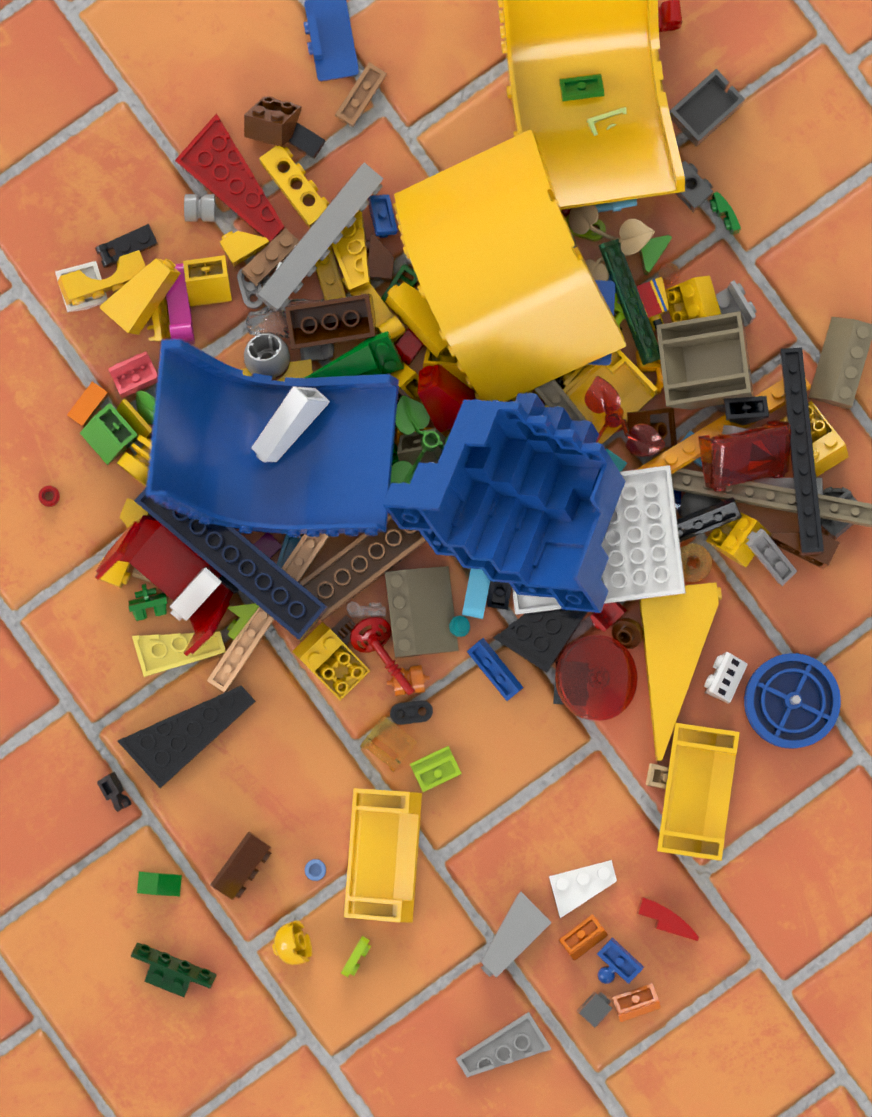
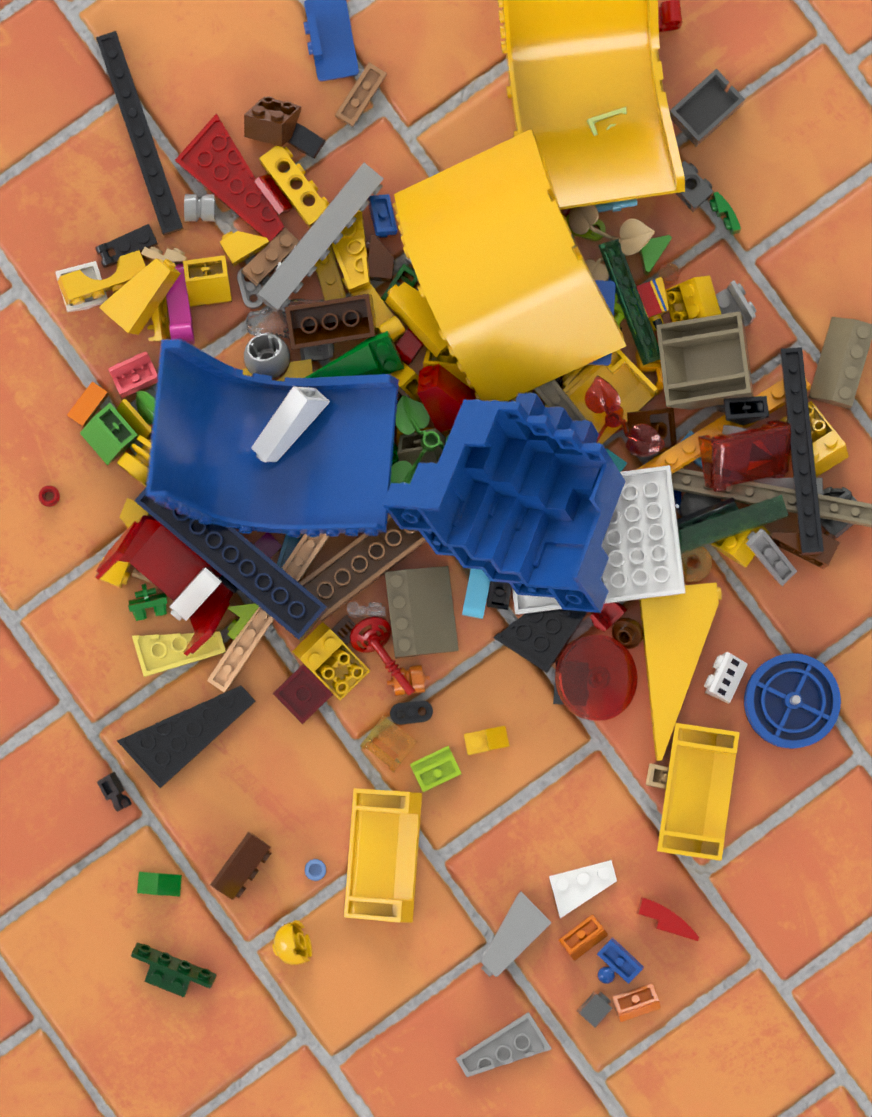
lime plate [341,936,371,977] -> none
teal plate [449,615,470,637] -> none
blue plate [467,638,524,701] -> none
green plate [559,74,604,101] -> none
none -> black plate [96,31,183,236]
none -> tan slope [141,246,188,264]
none -> red tile [254,174,293,215]
none -> dark red plate [272,664,333,725]
none -> yellow slope [463,726,510,755]
none -> clear green plate [678,495,789,554]

